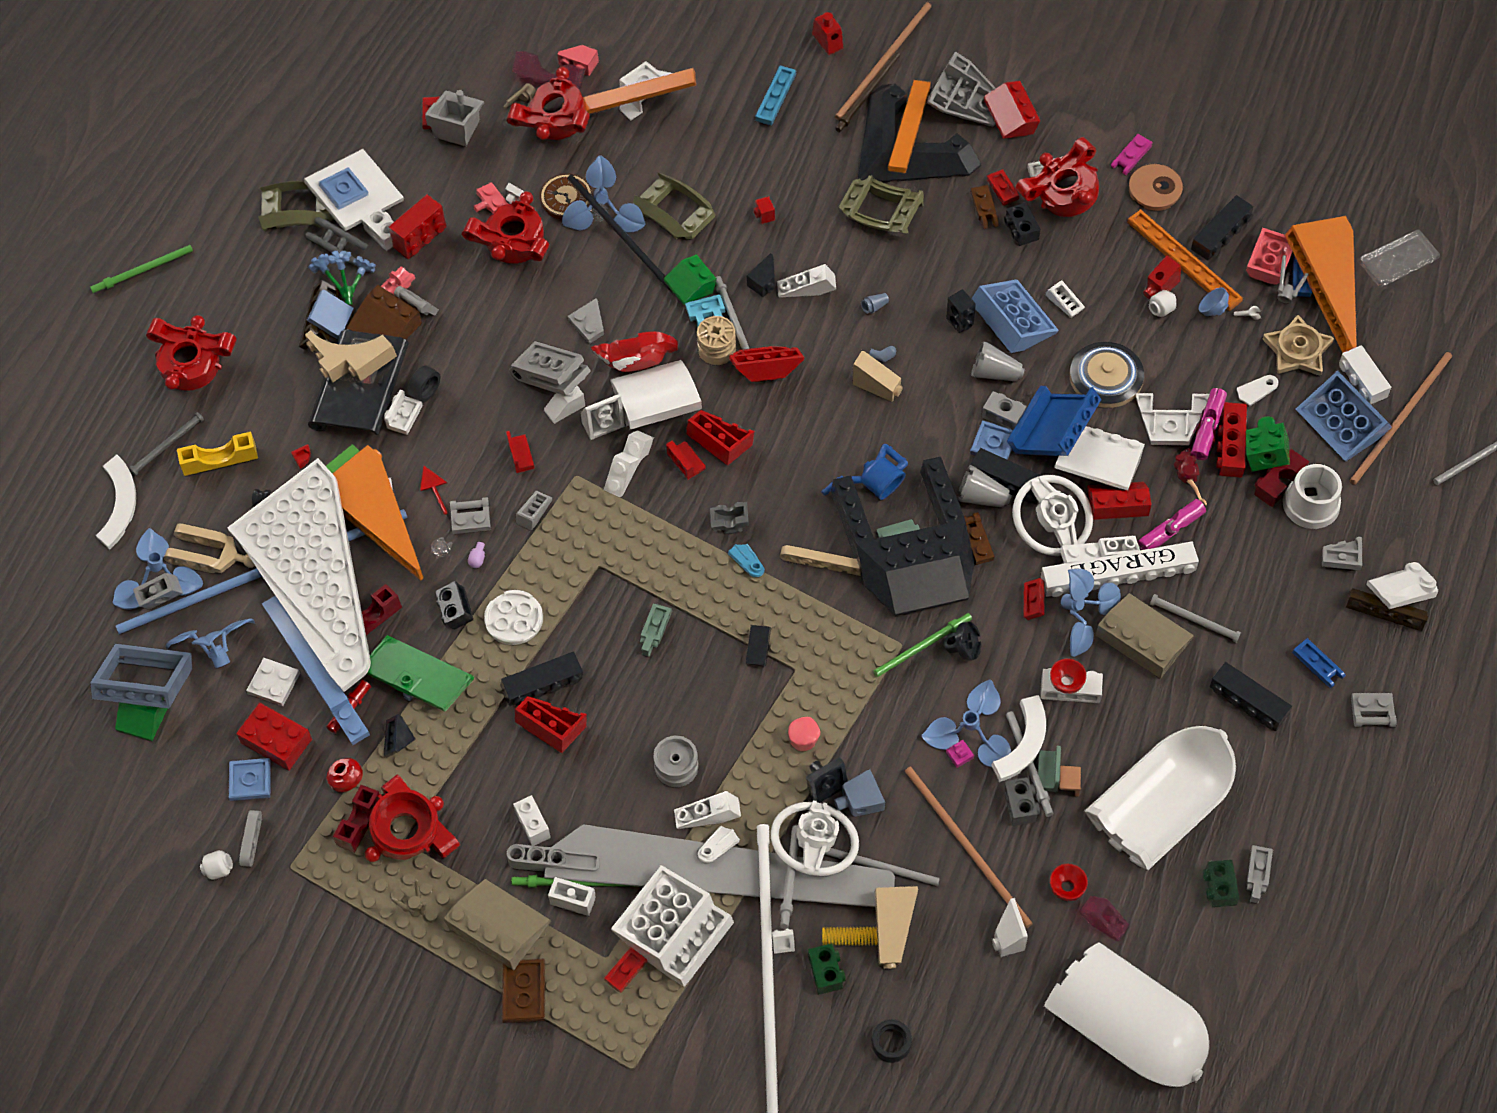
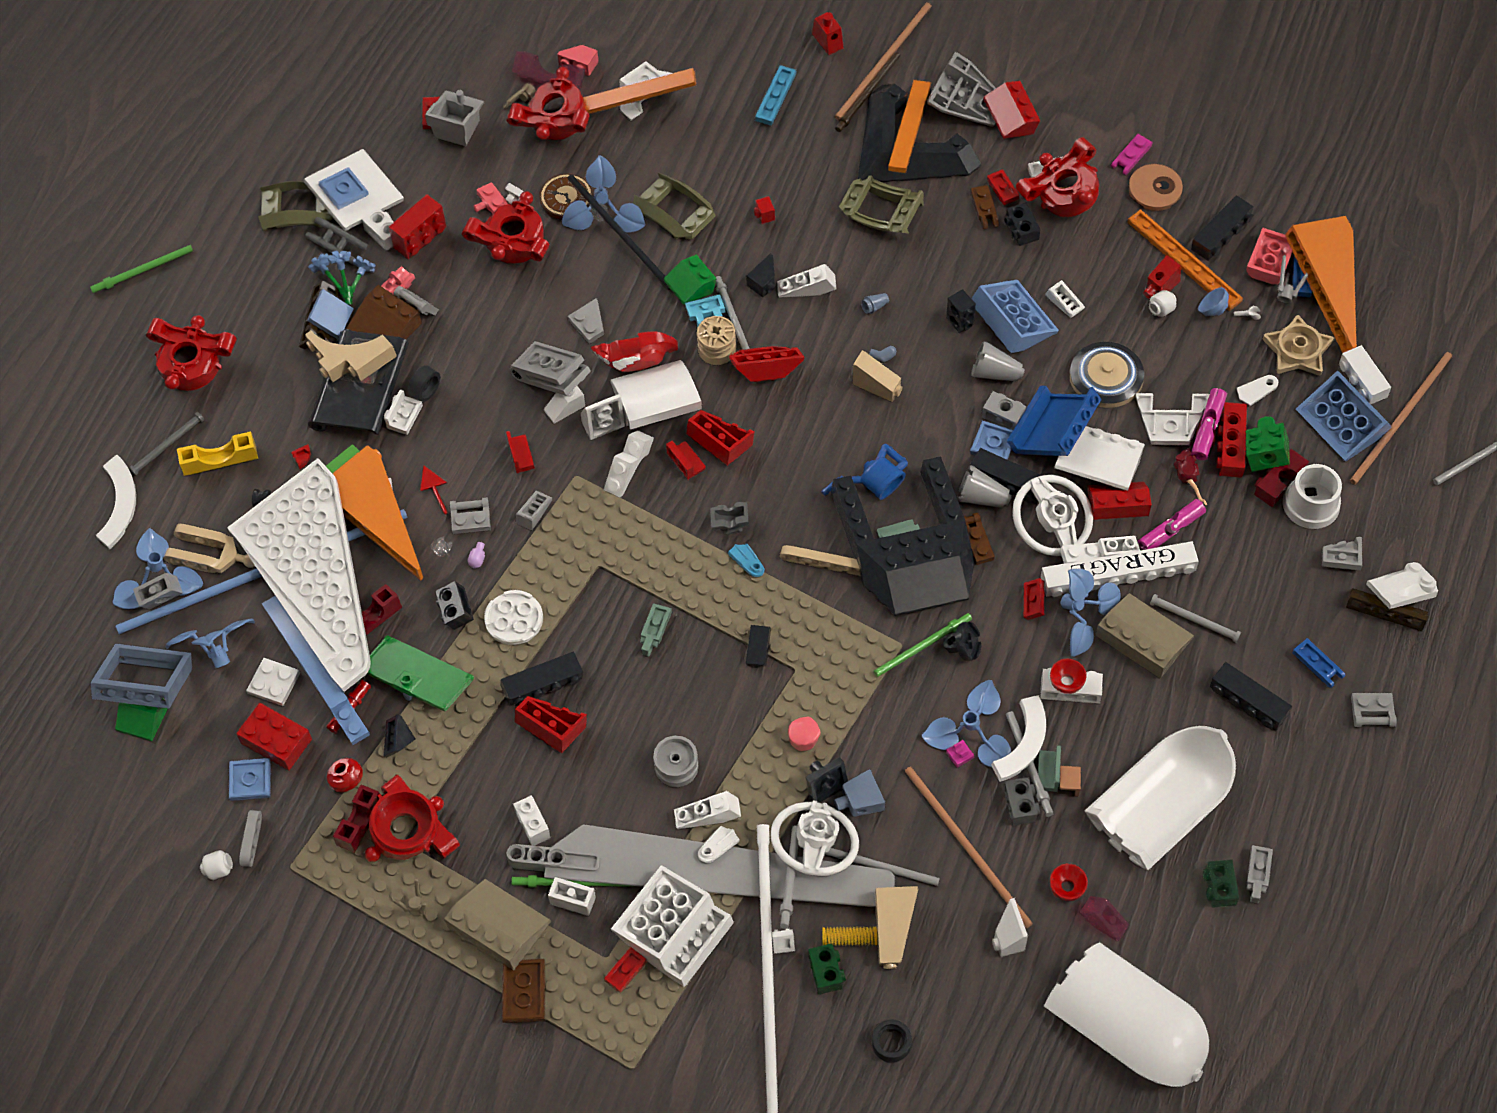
clear tile [1359,229,1440,287] -> none

